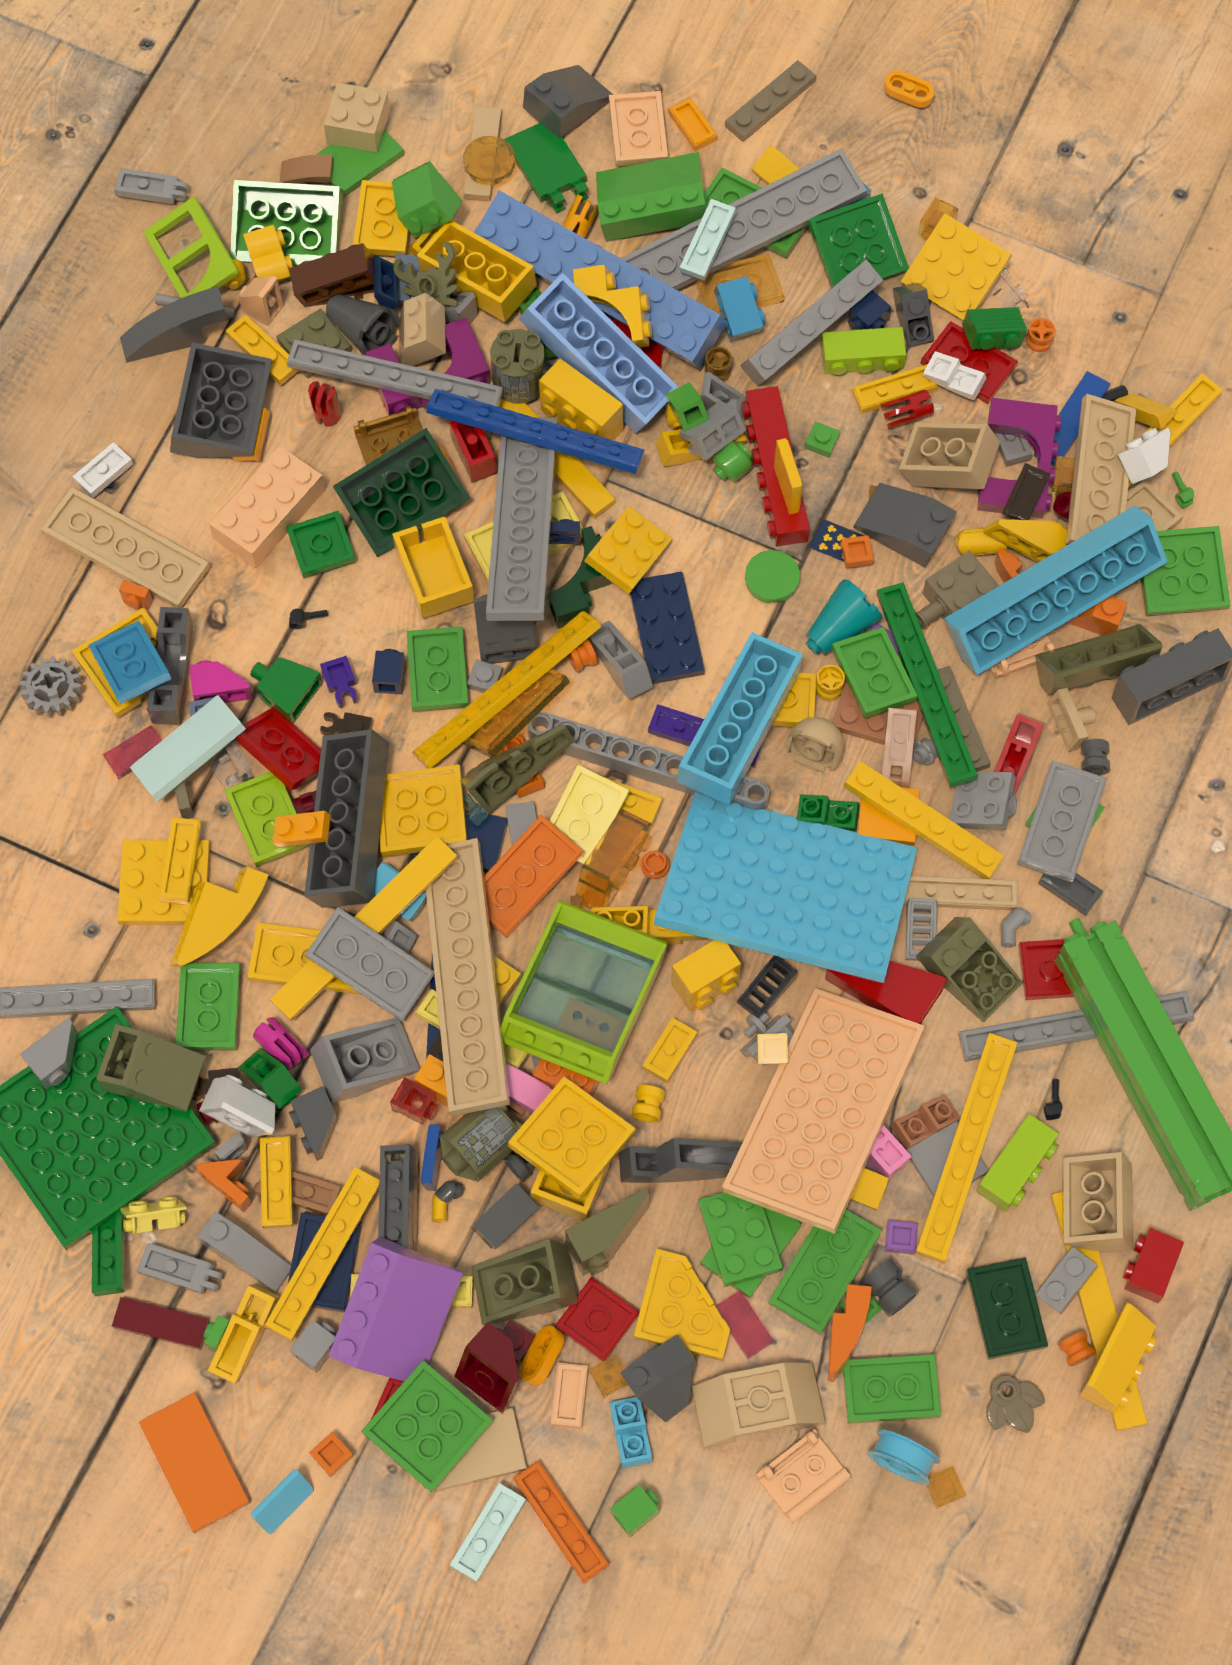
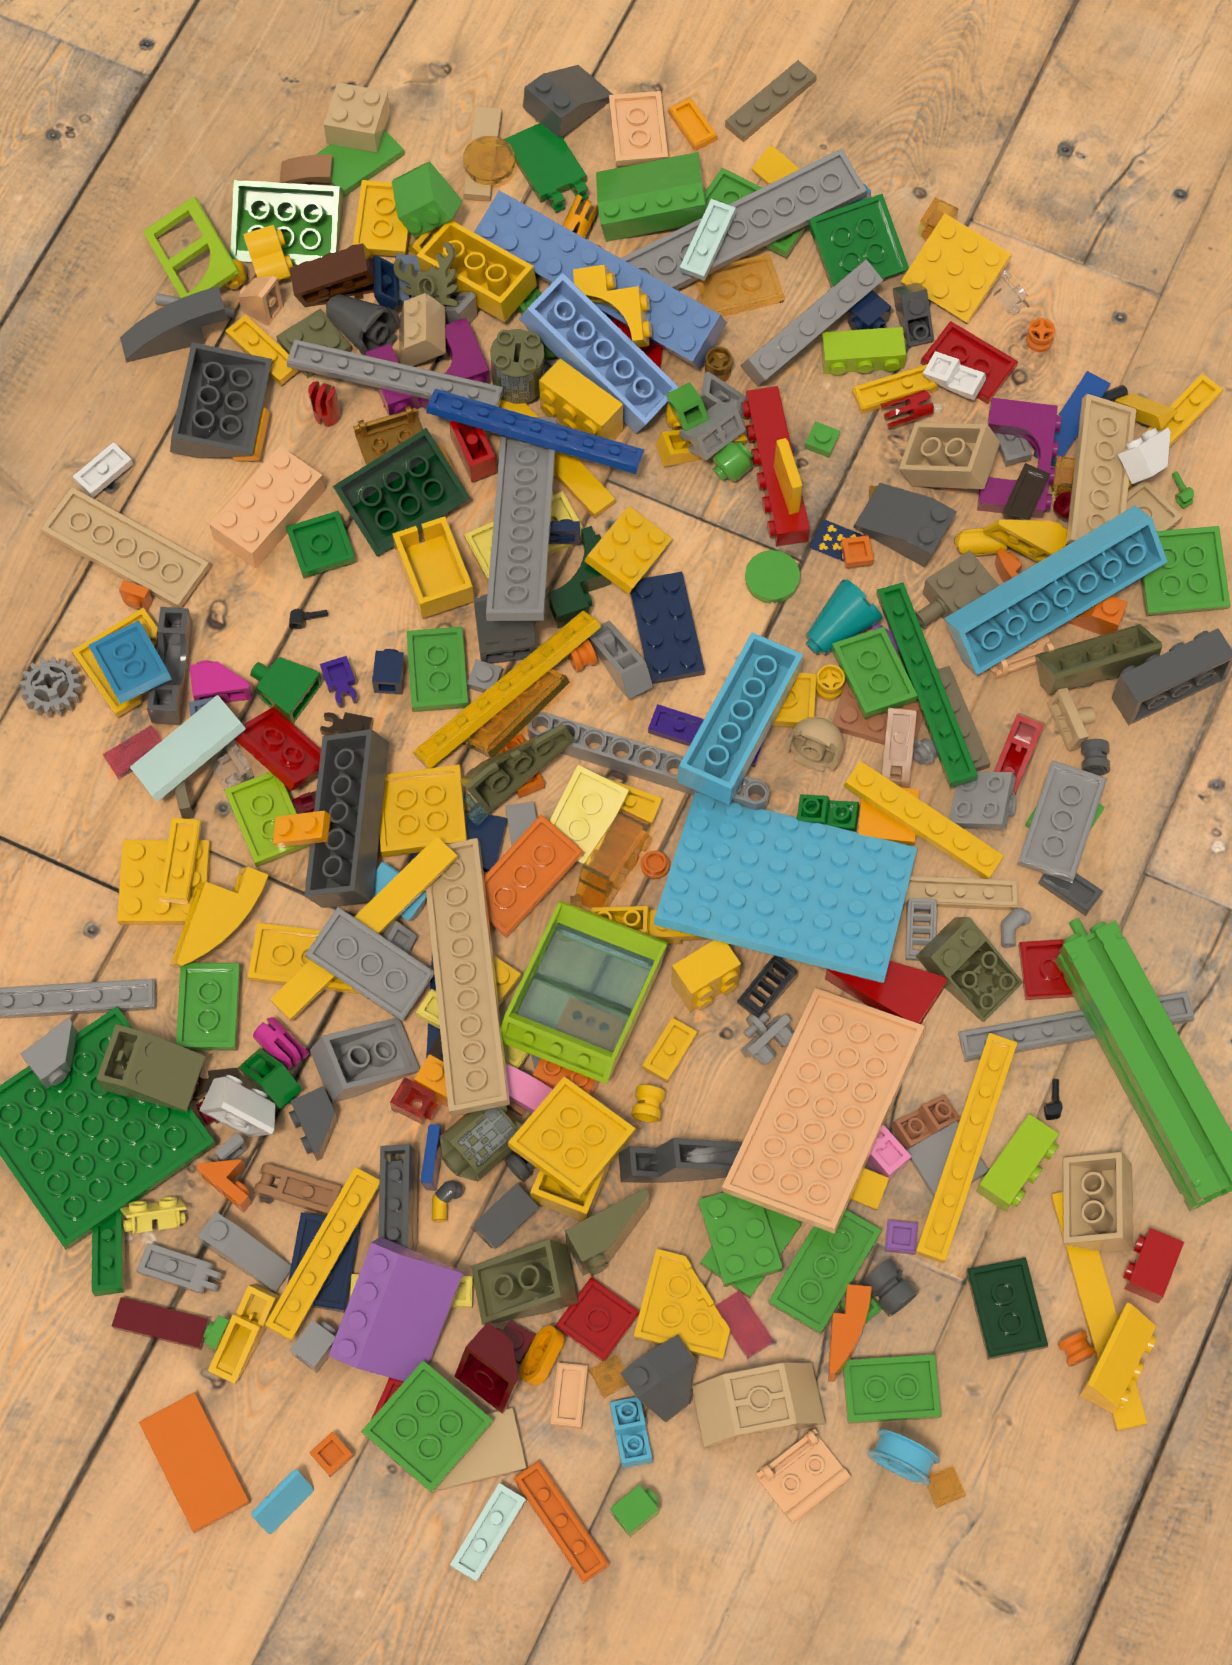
light grey hinge [114,168,189,204] -> none
yellow tile [260,1136,293,1229] -> none
dark azure brick [714,276,765,342] -> none
yellow tile [757,1033,788,1064] -> none
light orange plate [884,70,934,108] -> none
green brick [962,307,1027,350] -> none
dark tan plate [986,1375,1045,1433] -> none
light grey plate [1036,1246,1098,1315] -> none

